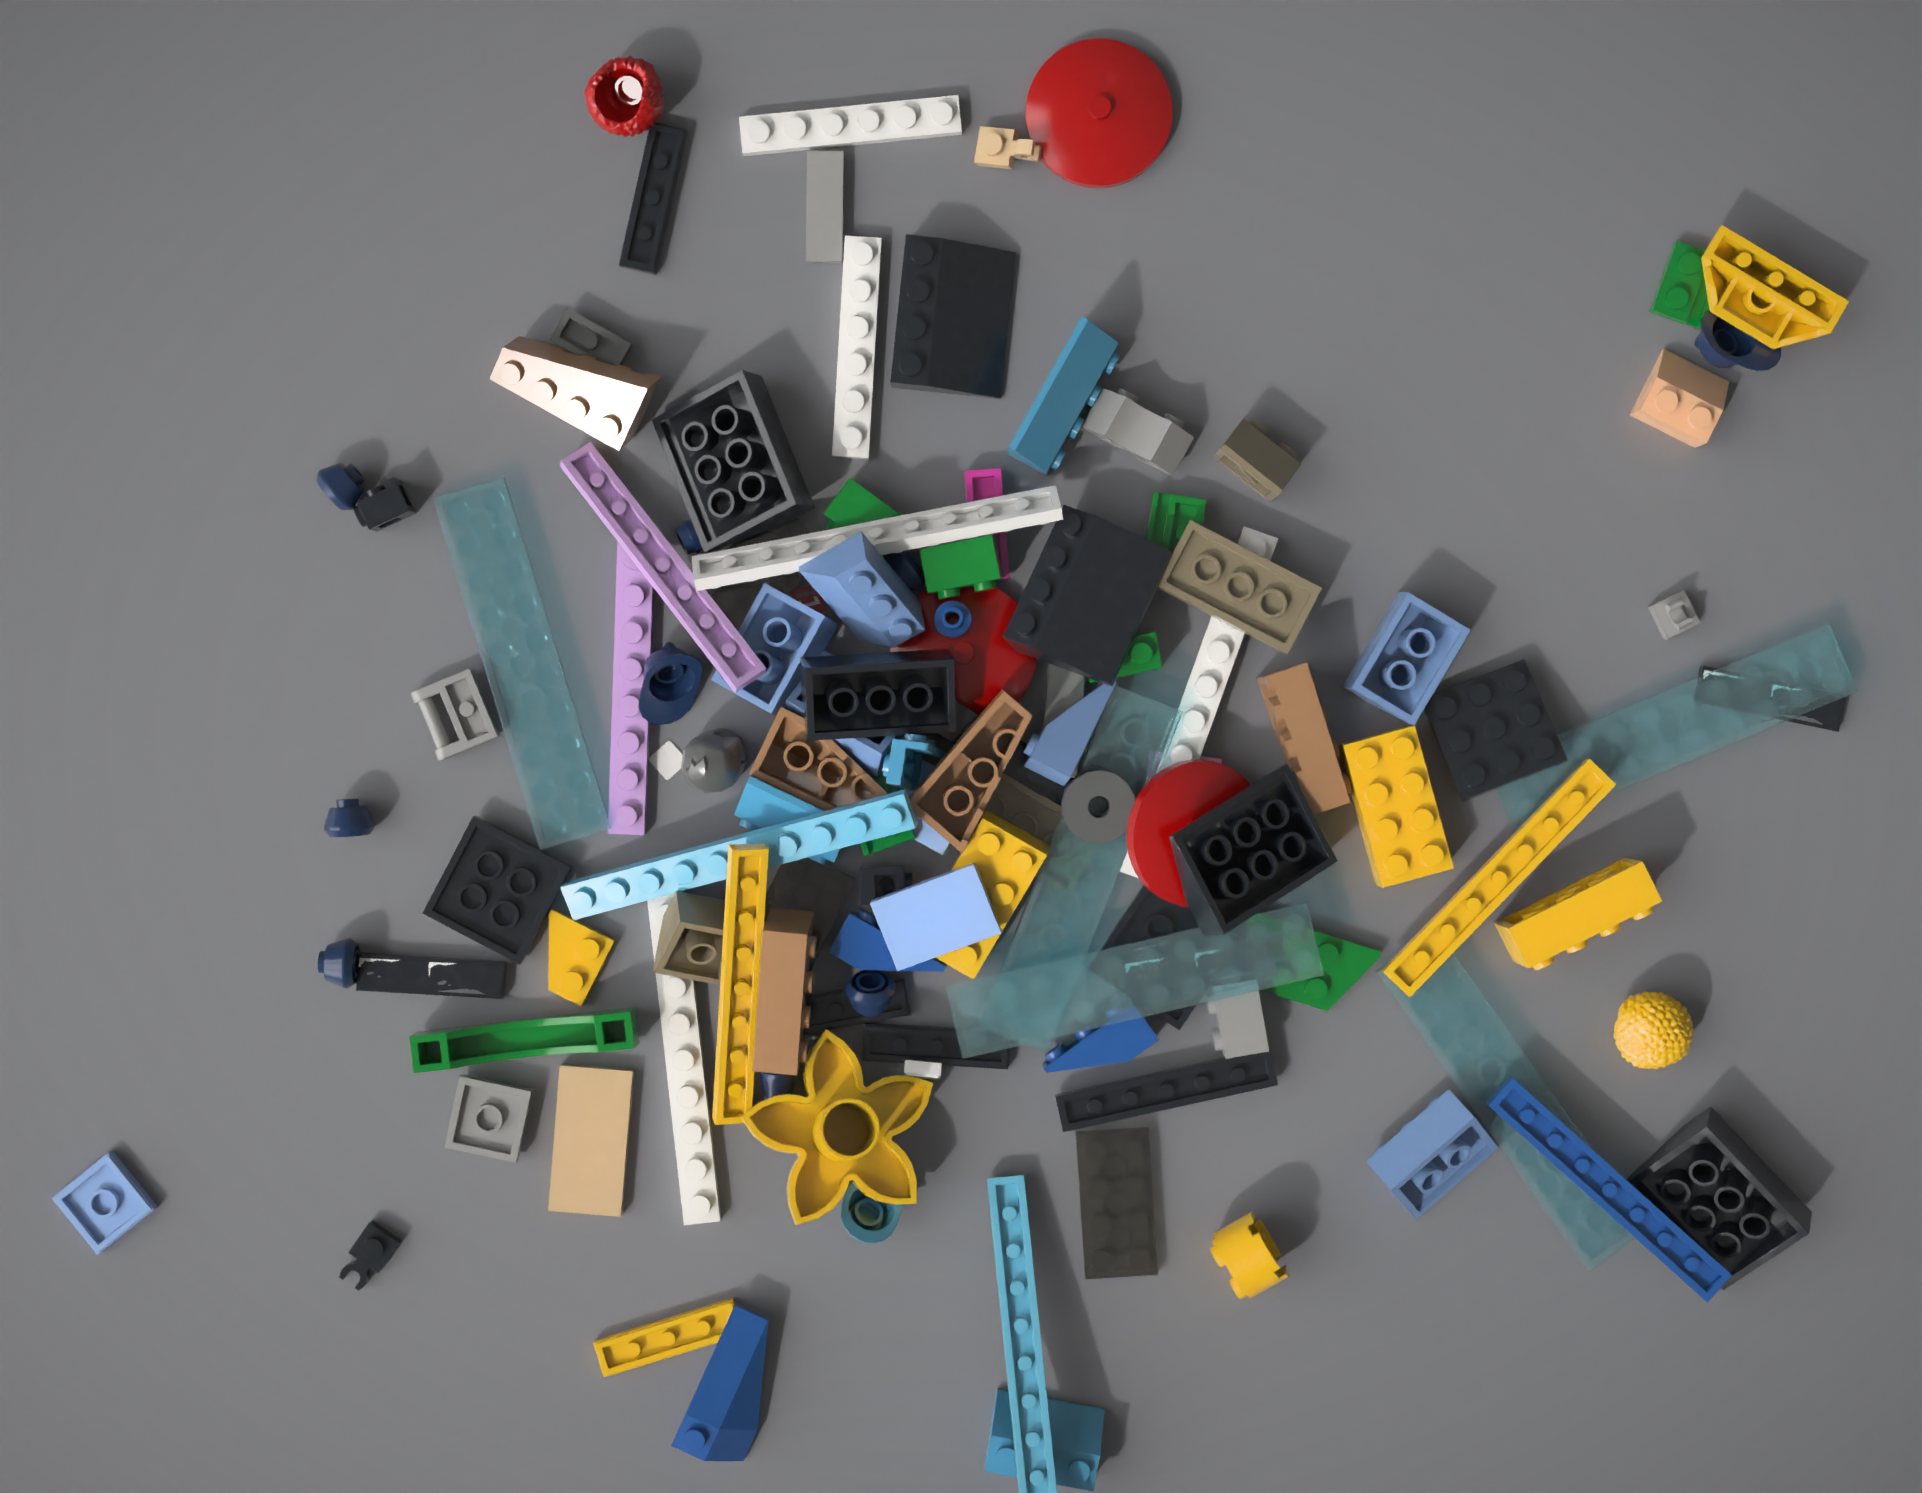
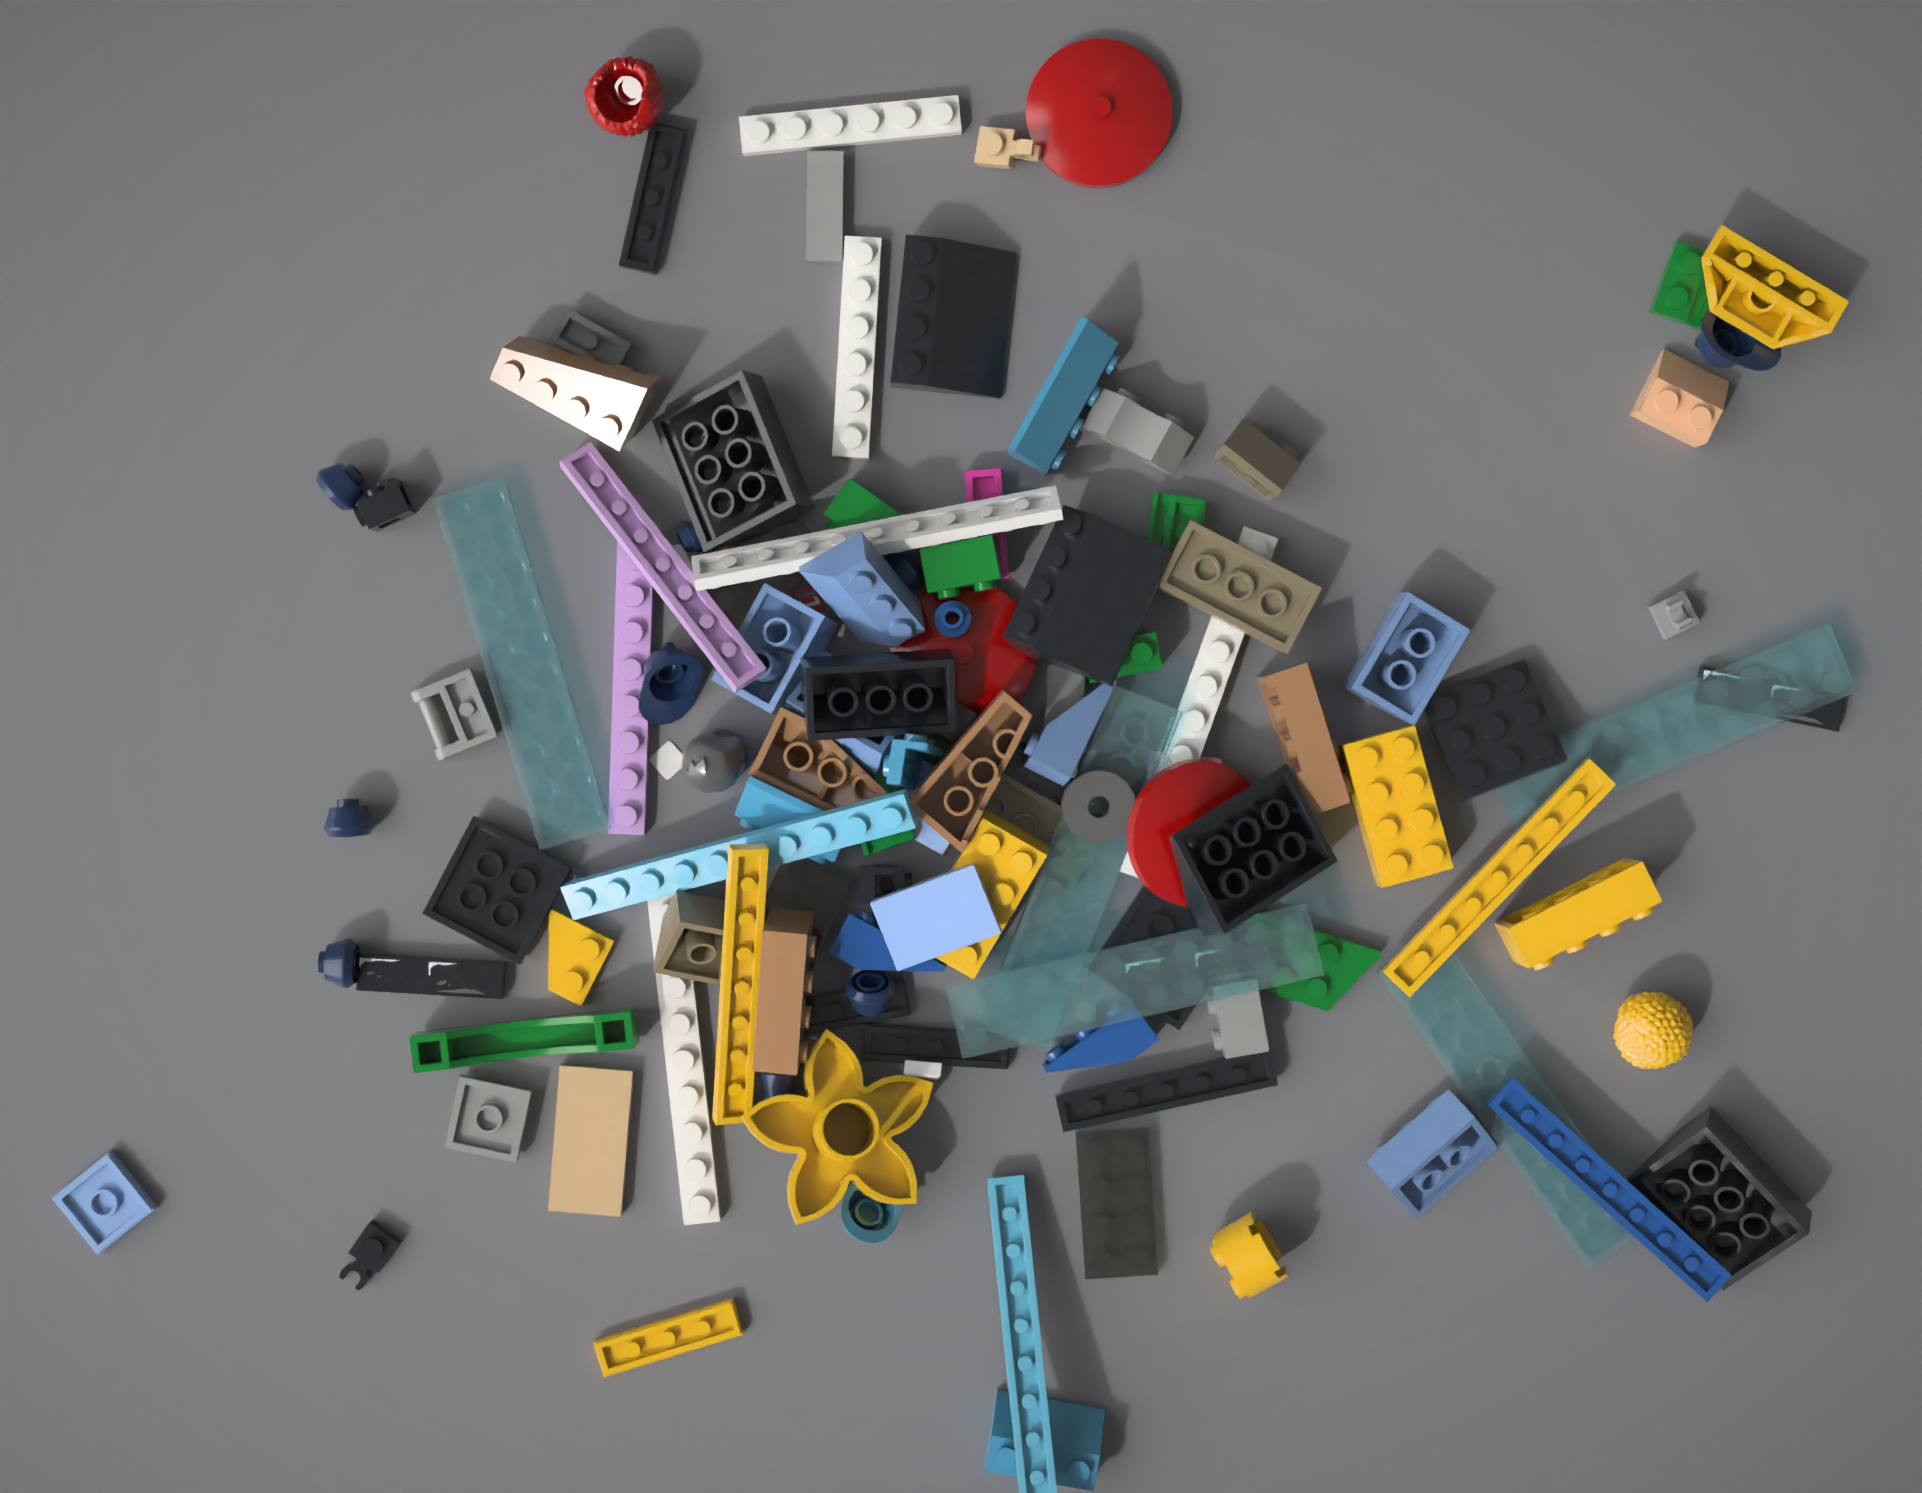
blue wedge [671,1303,769,1461] -> none

